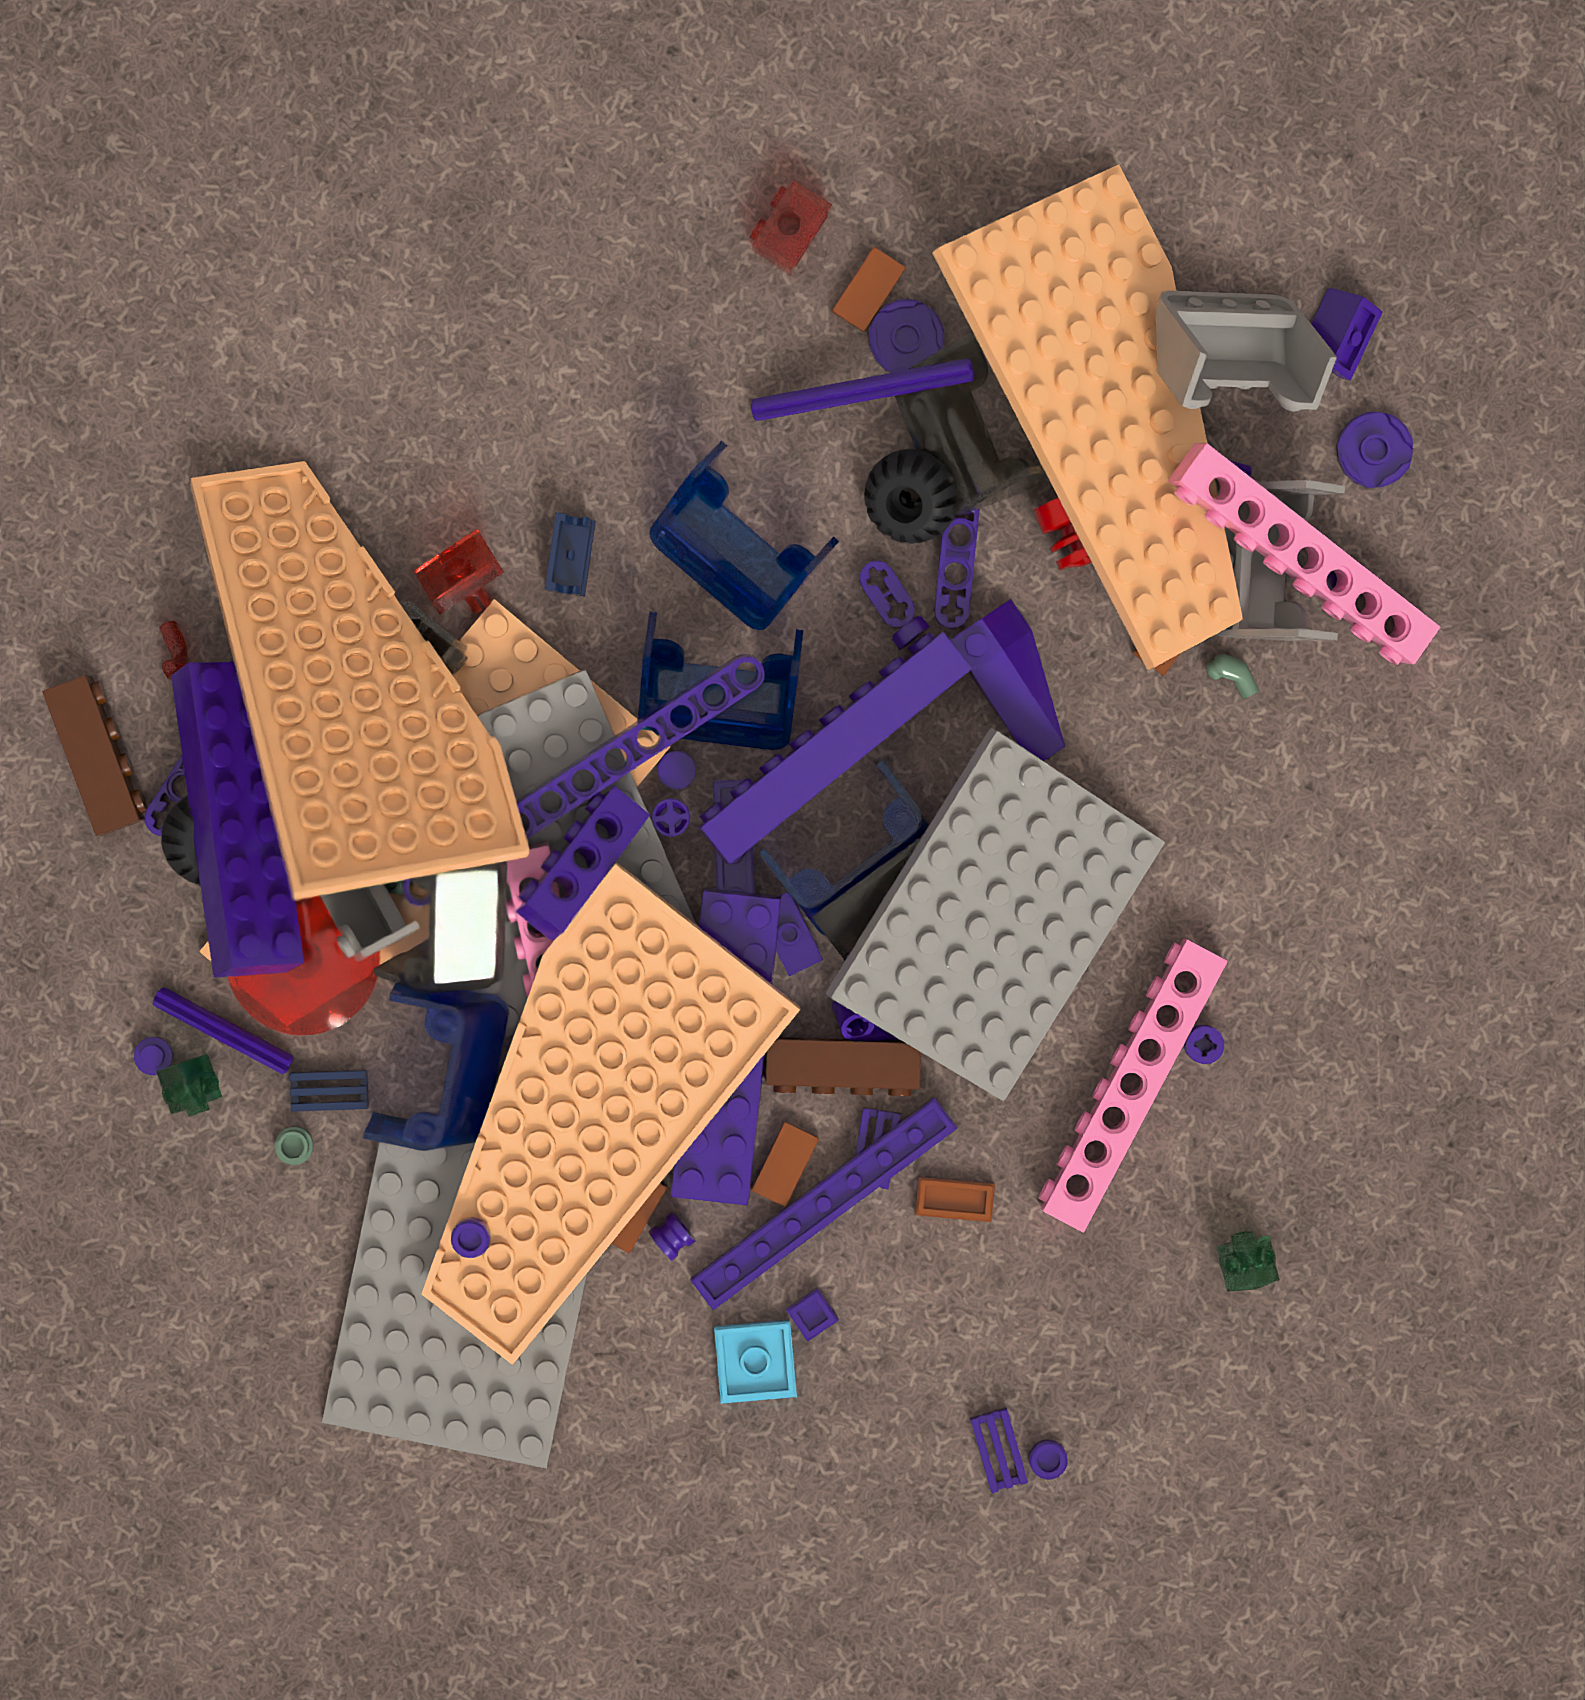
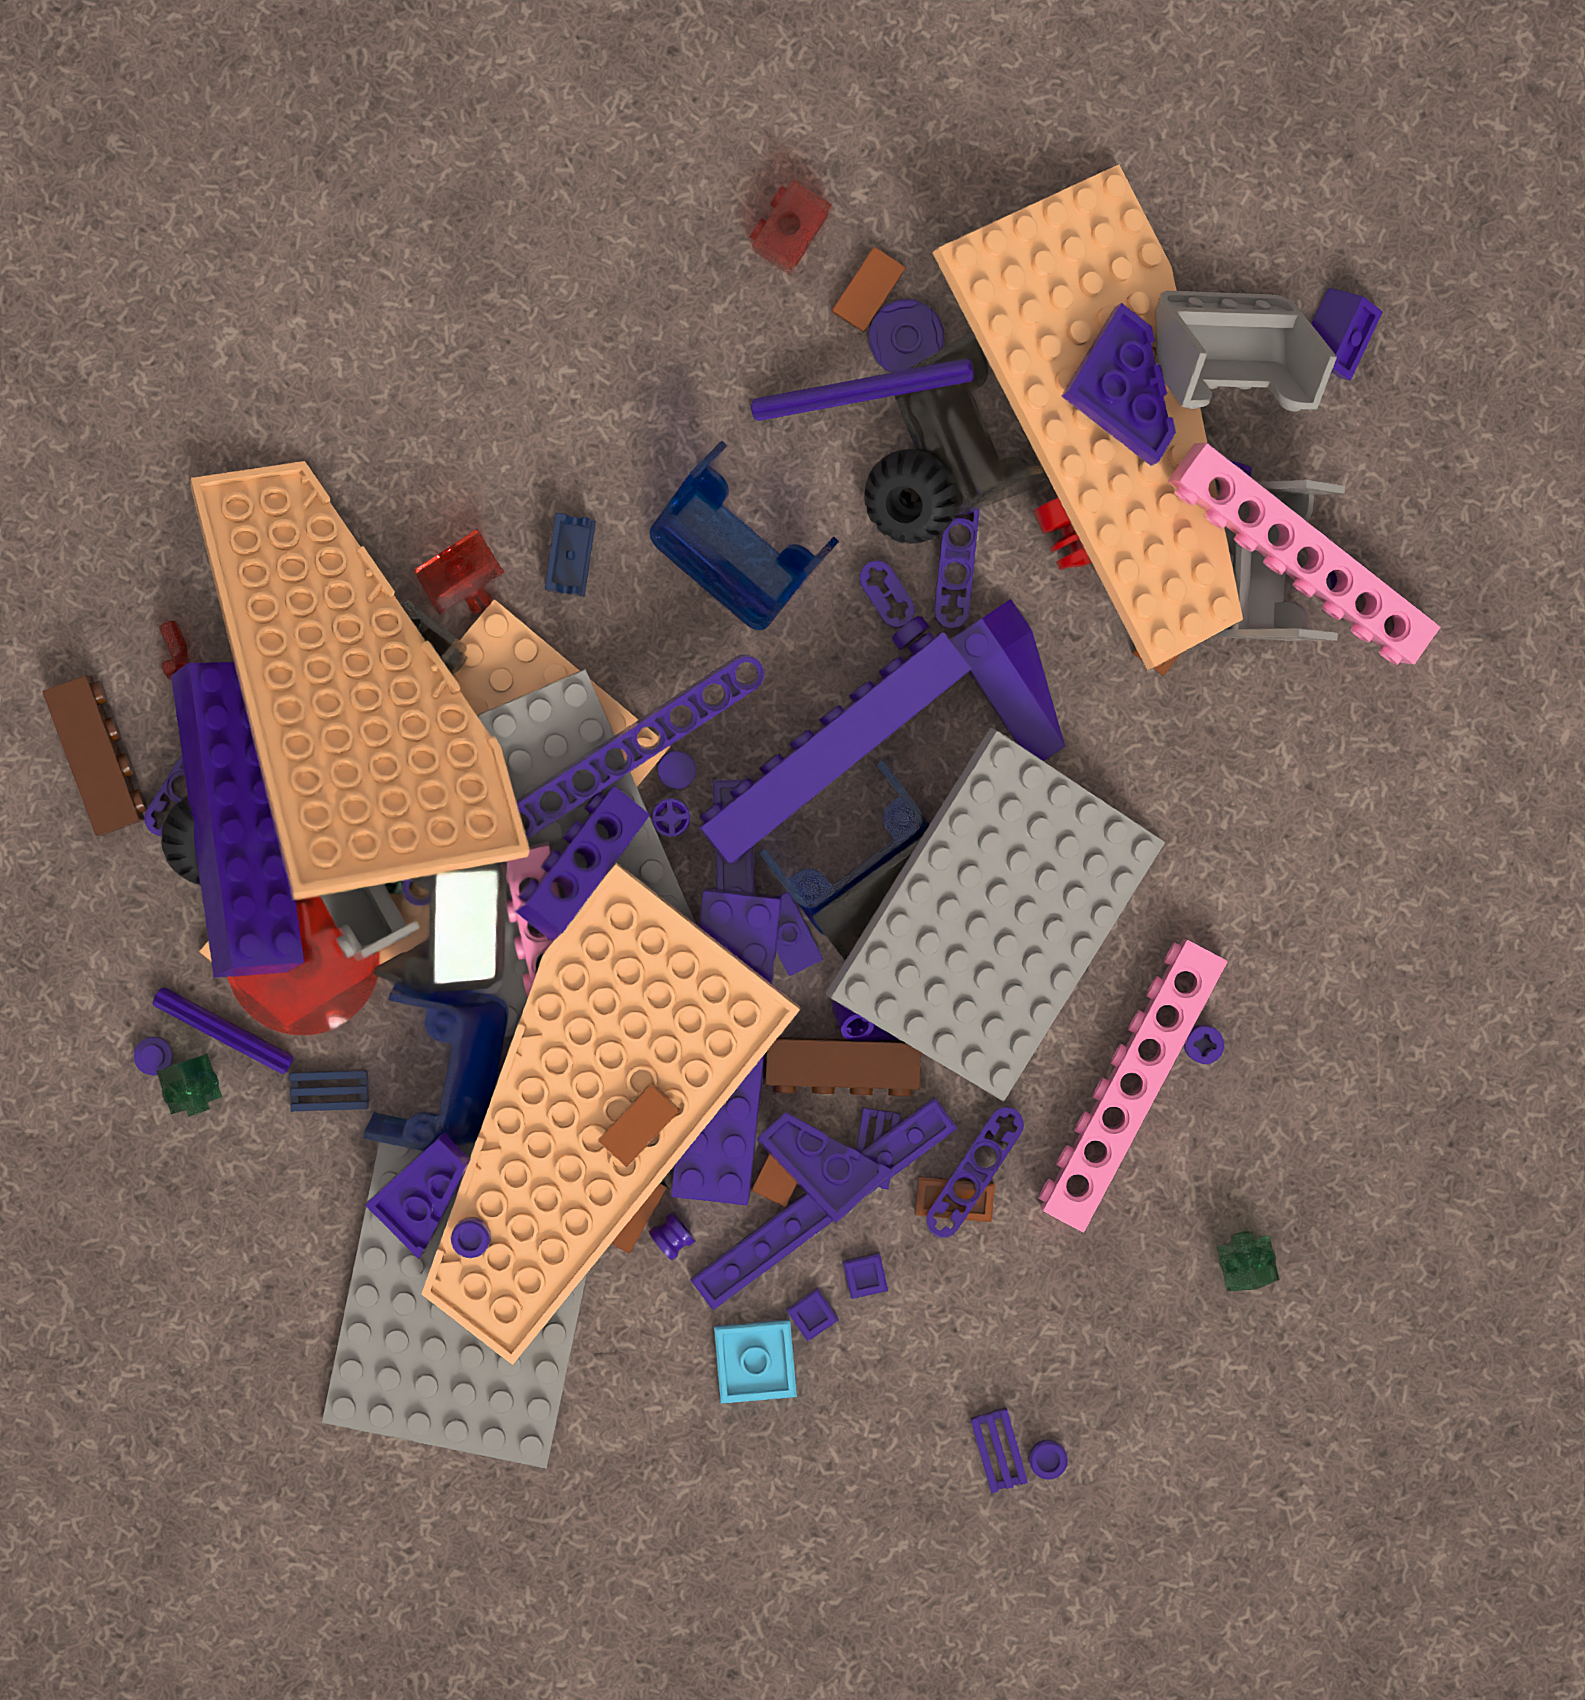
sand green plate [275,1126,314,1165] -> none
clear blue windscreen [638,611,804,750] -> none
sand green arm [1206,654,1259,699] -> none
dark purple tile [1336,412,1413,488] -> none
none -> dark purple wing [365,1132,471,1259]
none -> dark orange tile [598,1082,680,1167]
none -> dark purple wing [757,1112,892,1224]
none -> dark purple tile [843,1252,888,1299]
none -> dark purple beam [926,1107,1024,1238]
none -> dark purple plate [1061,303,1176,466]

